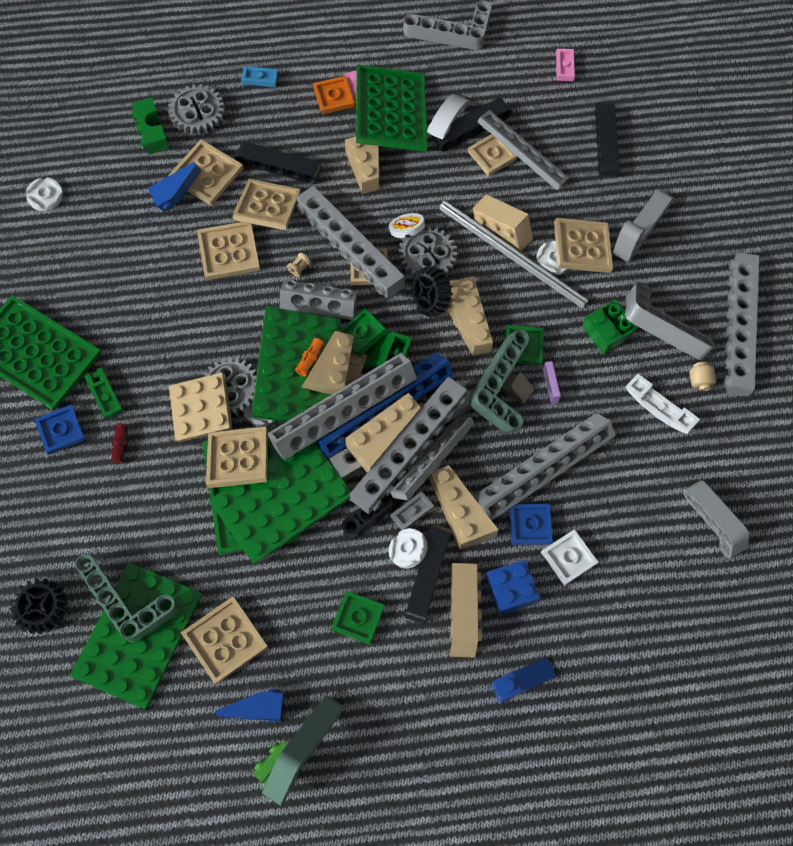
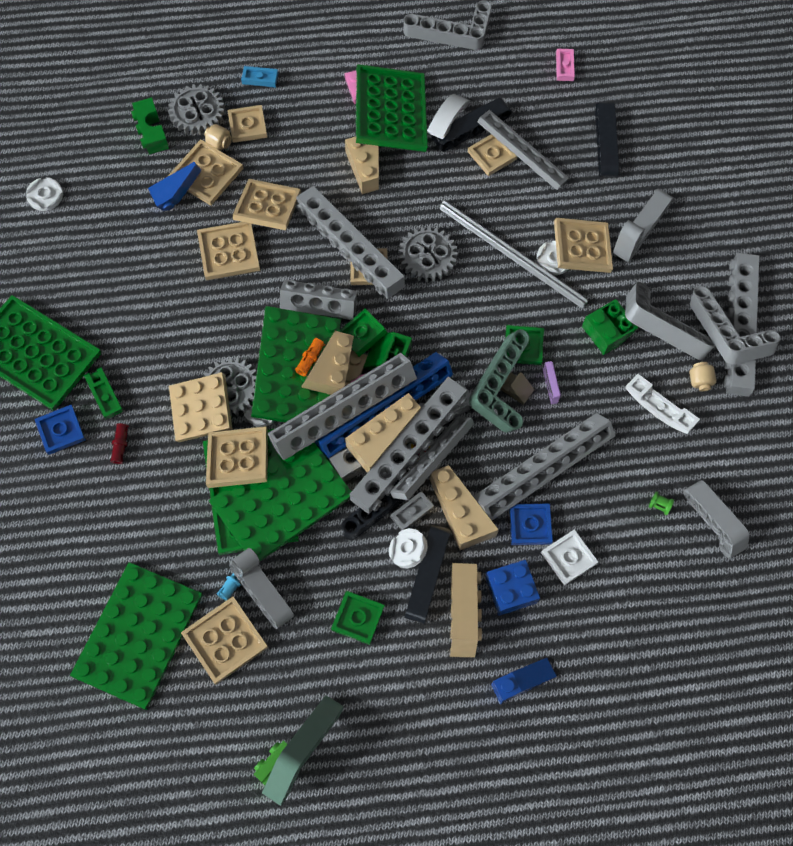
black gear [9,578,68,634] -> none
sand green beam [75,554,178,643] -> none
blue slope [216,689,285,722] -> none
black beam [235,142,322,184] -> none
tan bush [287,253,311,277] -> none
orange plate [313,76,355,115] -> none
white tile [389,213,425,238] -> none
black gear [410,266,453,317] -> none
tan wedge [447,277,493,356] -> none
tan wedge [472,195,533,252] -> none
none -> tan head [204,124,232,151]
none -> medium azure axle [217,573,241,601]
none -> tan plate [227,105,267,143]
none -> light grey beam [229,548,294,629]
none -> bright green bush [648,491,675,515]
none -> light grey beam [690,286,780,364]

